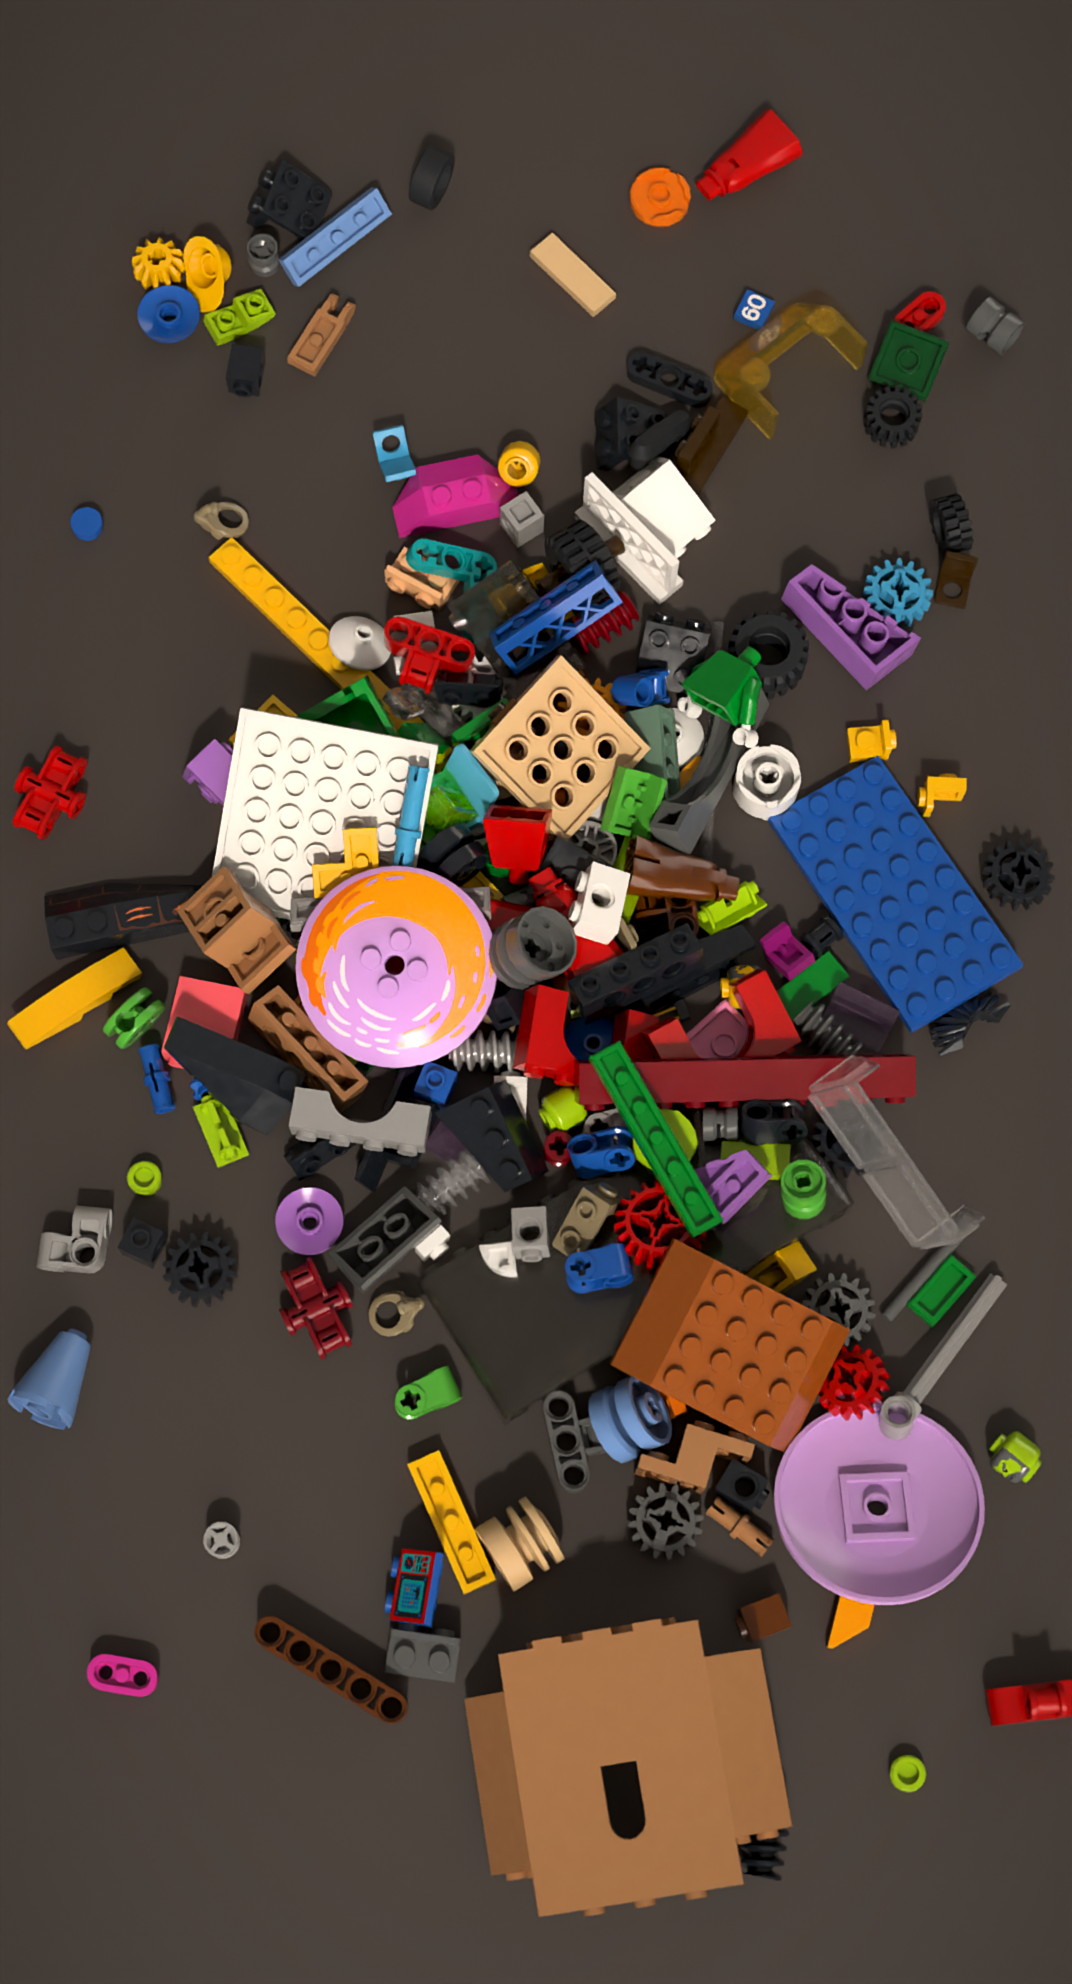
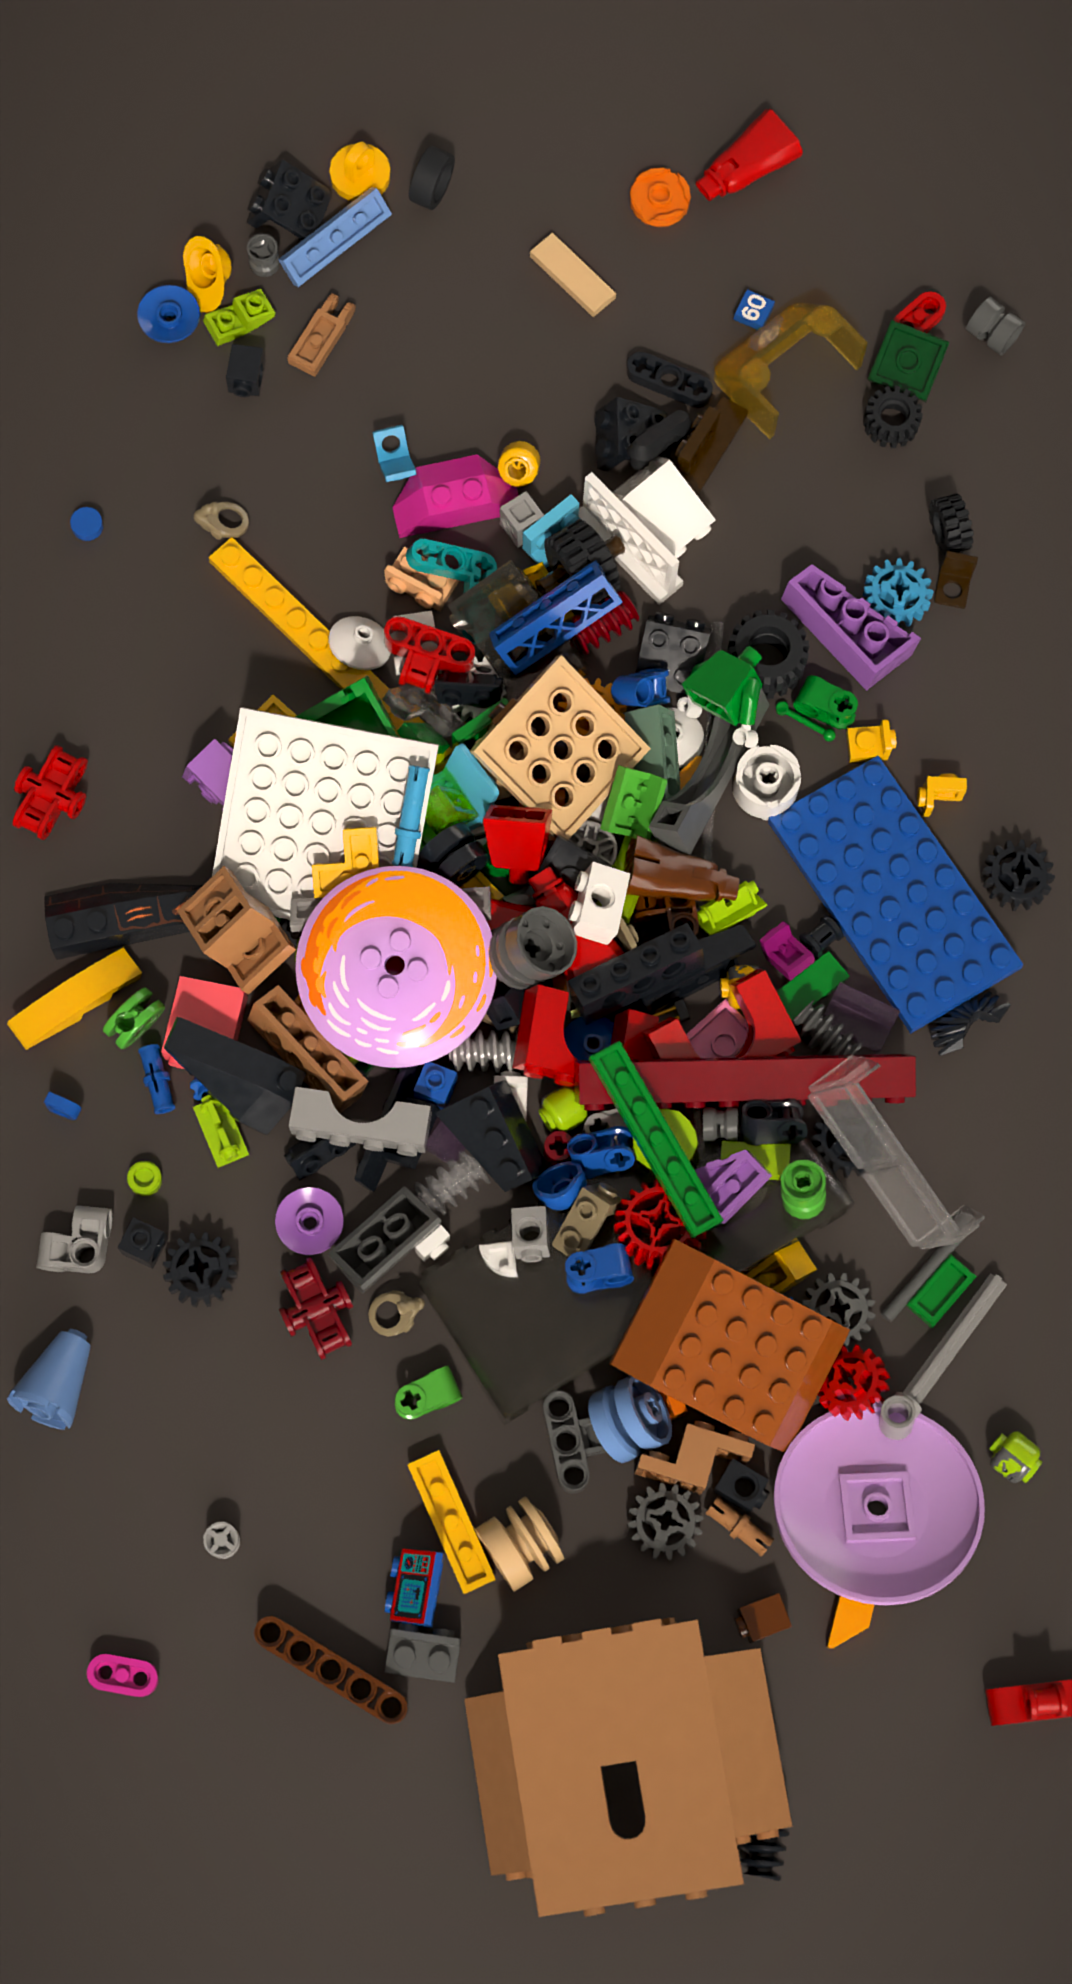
yellow gear [132,237,185,290] -> none
lime tile [889,1755,926,1792] -> none
none -> blue tile [44,1092,82,1120]
none -> yellow tile [329,141,391,202]
none -> medium azure bracket [522,494,580,568]
none -> blue helmet [533,1161,587,1211]
none -> green hinge [776,702,836,742]
none -> green piece [793,675,858,729]

